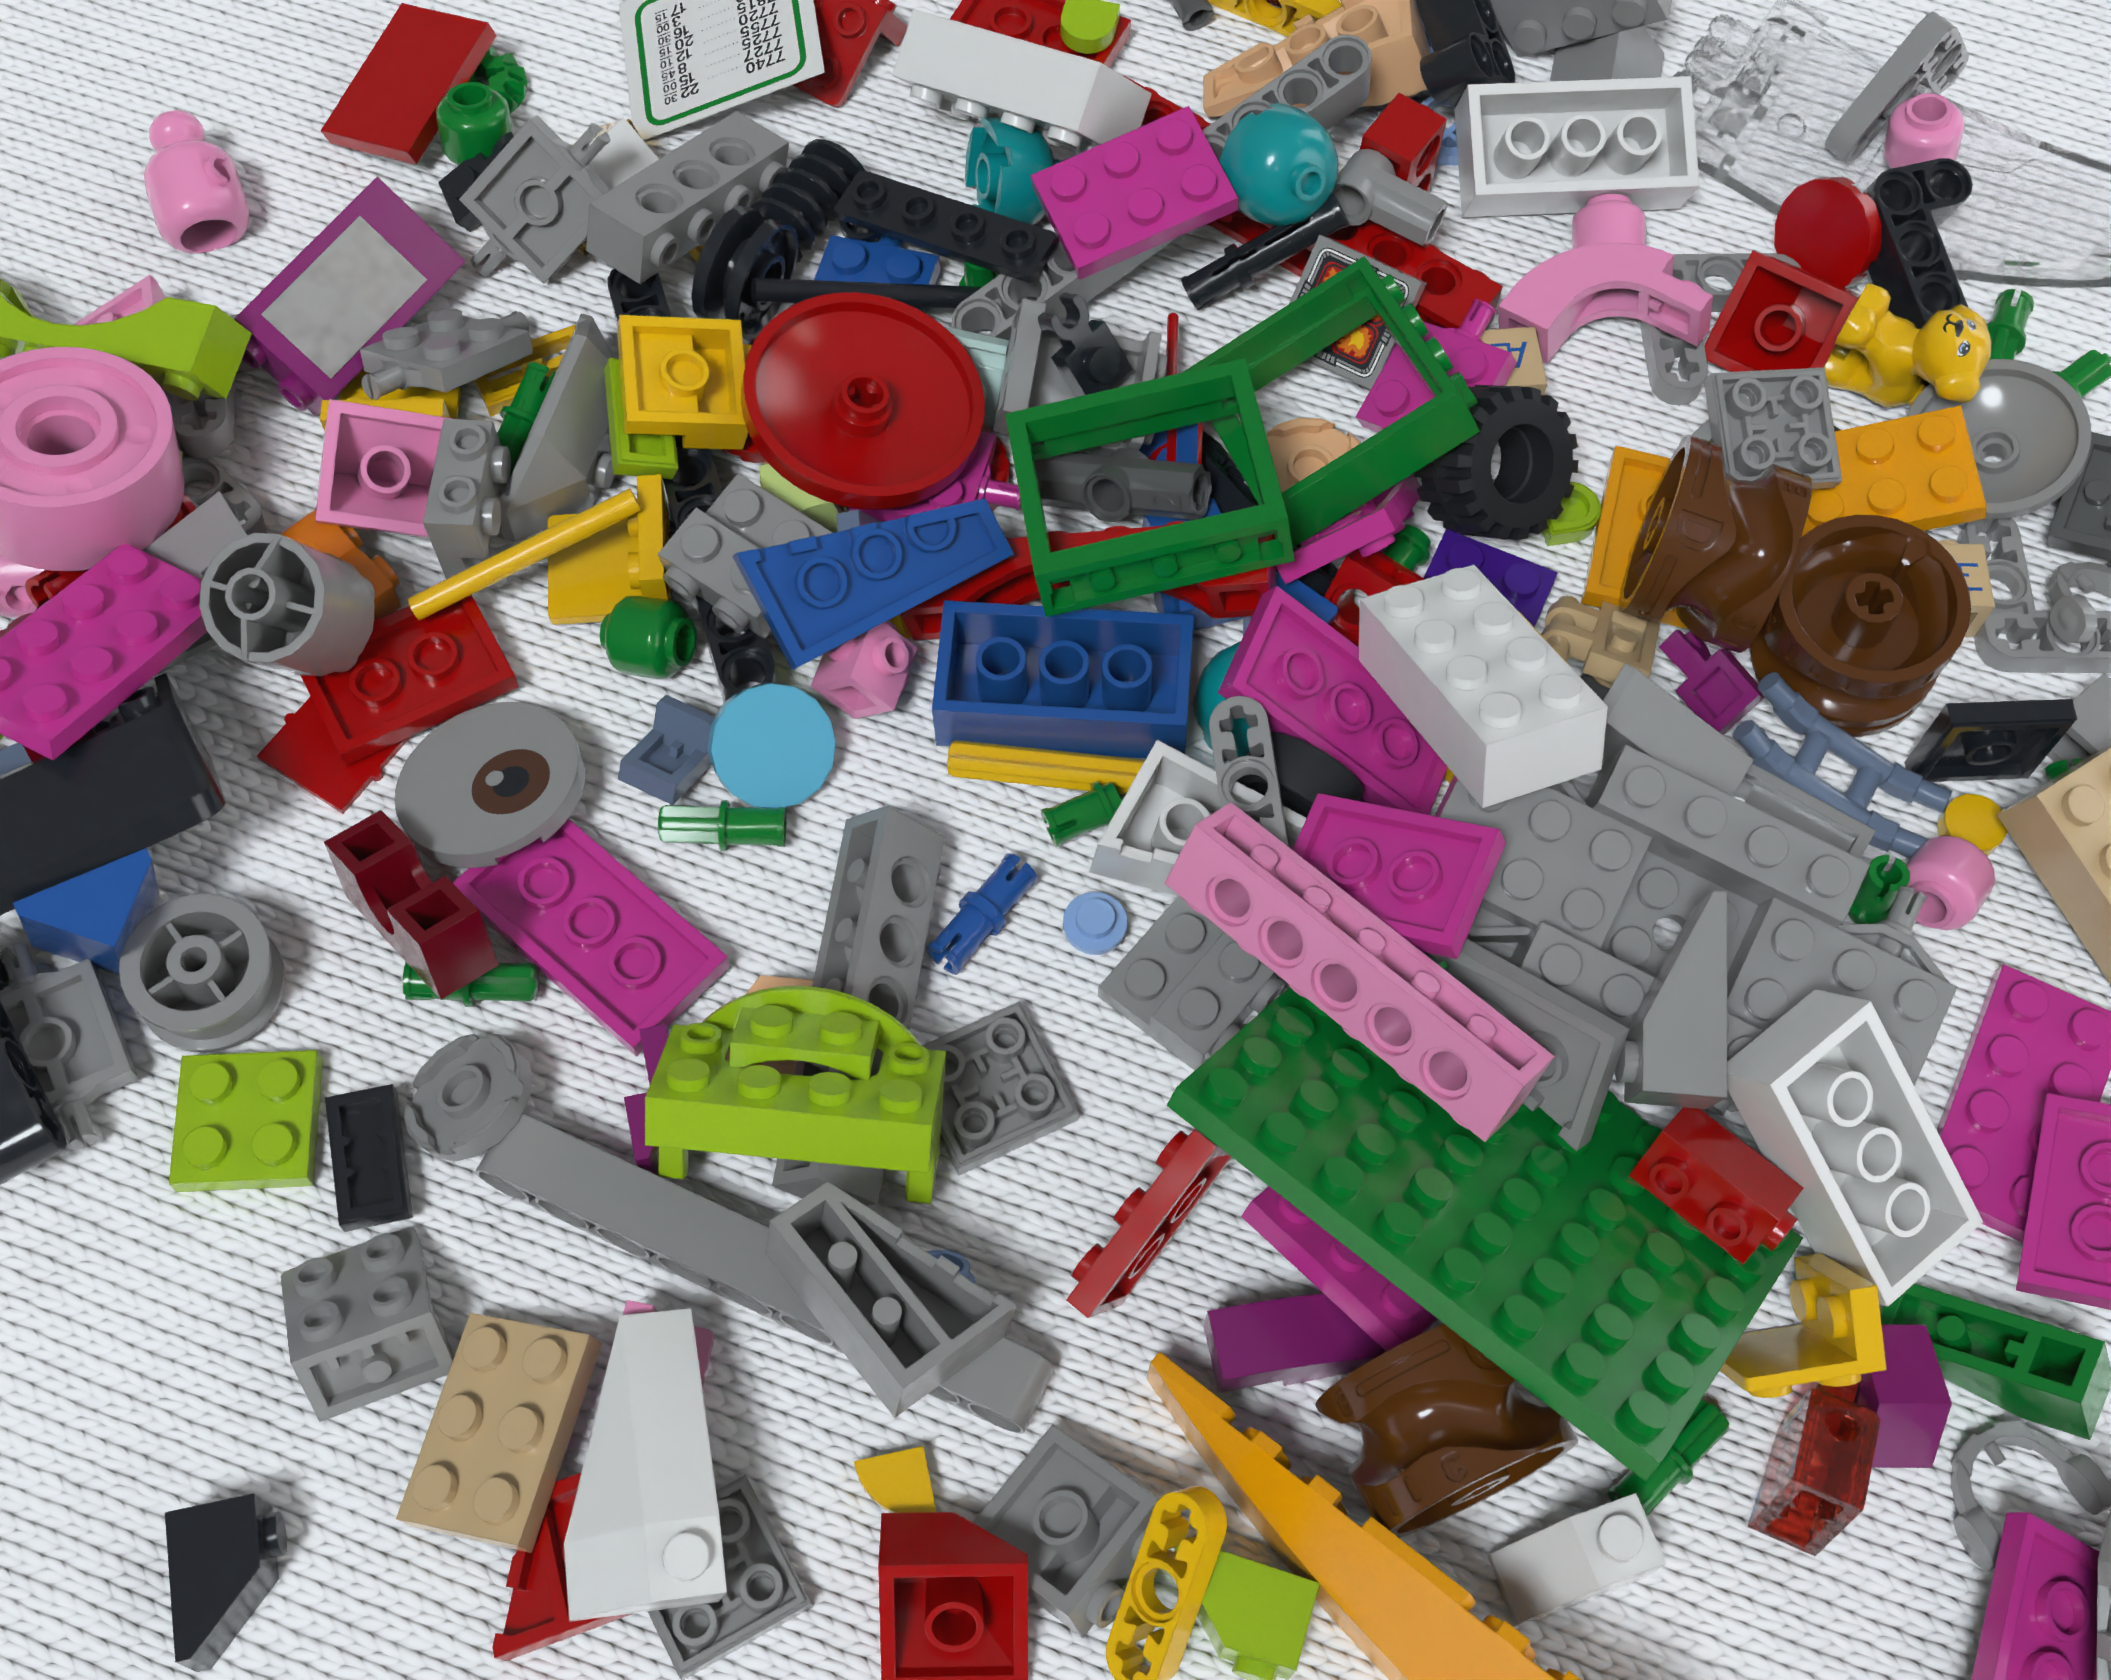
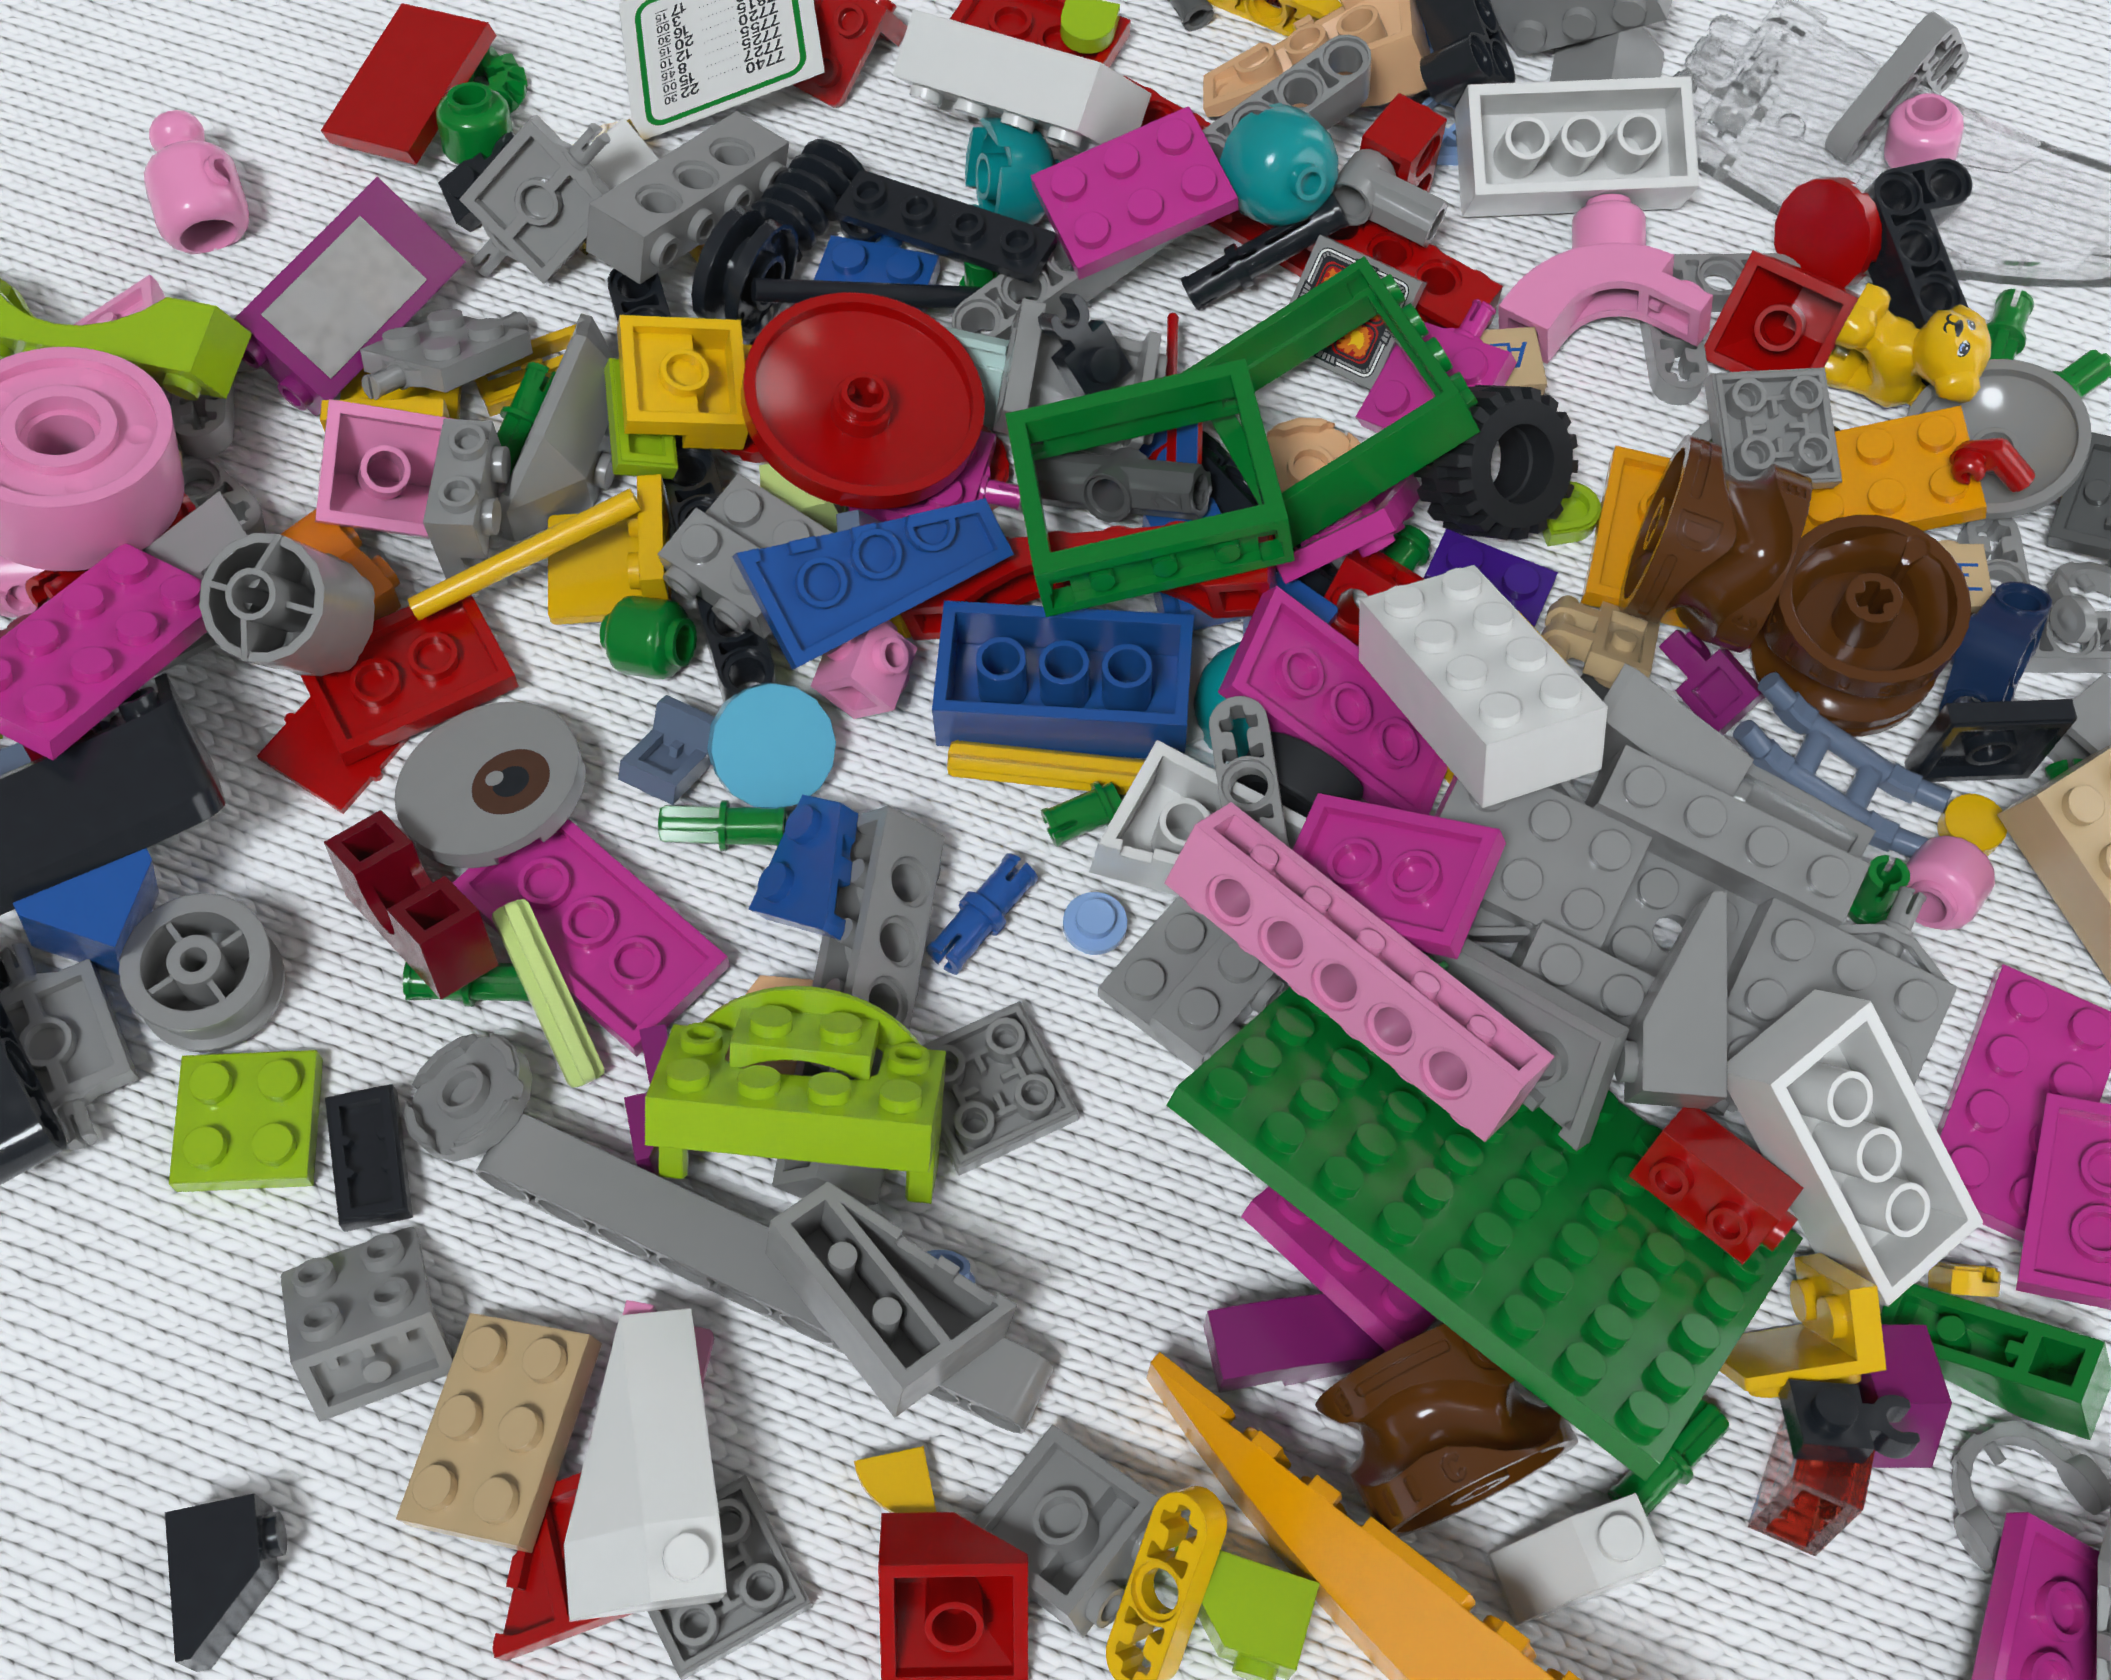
red plate [1066,1129,1232,1318] -> none
none -> yellowish green axle [492,899,605,1088]
none -> blue wing [748,794,858,940]
none -> black plate [1778,1379,1920,1464]
none -> yellow tile [1928,1261,2001,1297]
none -> dark blue piece [1939,582,2052,713]
none -> red arm [1949,437,2035,492]

